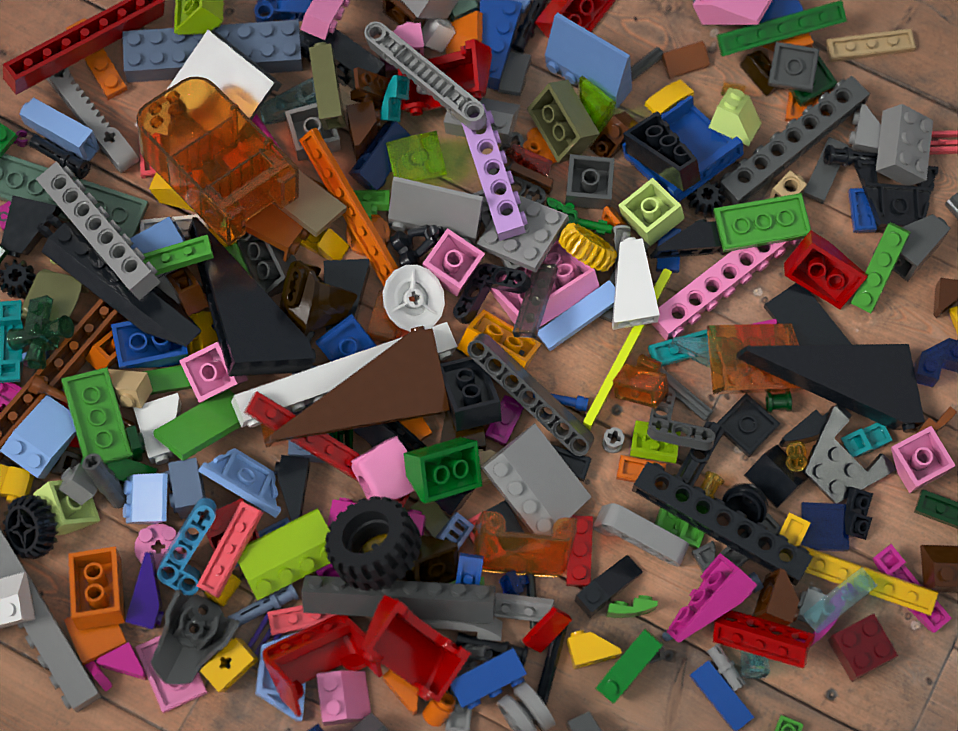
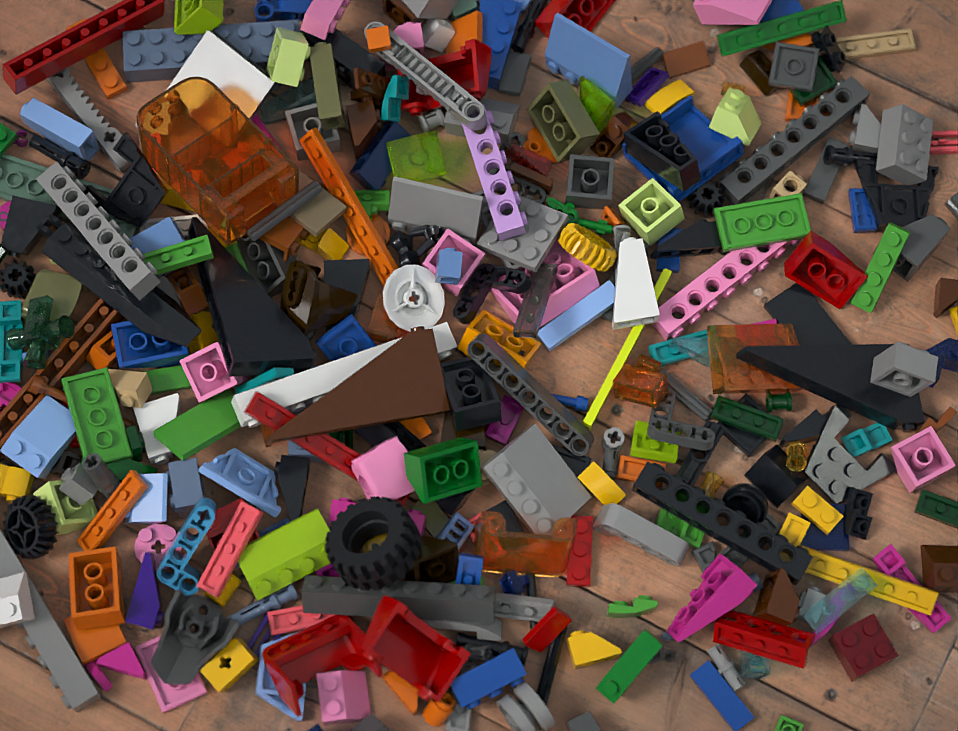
black slope [574,555,643,618] -> none
none -> orange tile [77,470,149,551]
none -> black wing [84,132,168,228]
none -> teal tile [234,368,294,395]
none -> dark grey axle [246,180,322,241]
none -> yellowish green brick [266,27,311,87]
none -> orange tile [366,25,392,53]
none -> light grey bush [418,108,444,133]
none -> medium blue brick [435,248,463,285]
none -> yellow slope [577,461,626,505]
none -> dark grey pin [602,449,619,480]
none -> dark purple tile [625,67,669,107]
none -> dark green tile [710,395,784,442]
none -> yellow plate [791,486,843,535]
none -> black hinge [811,25,846,73]
none -> light grey brick [870,342,938,397]

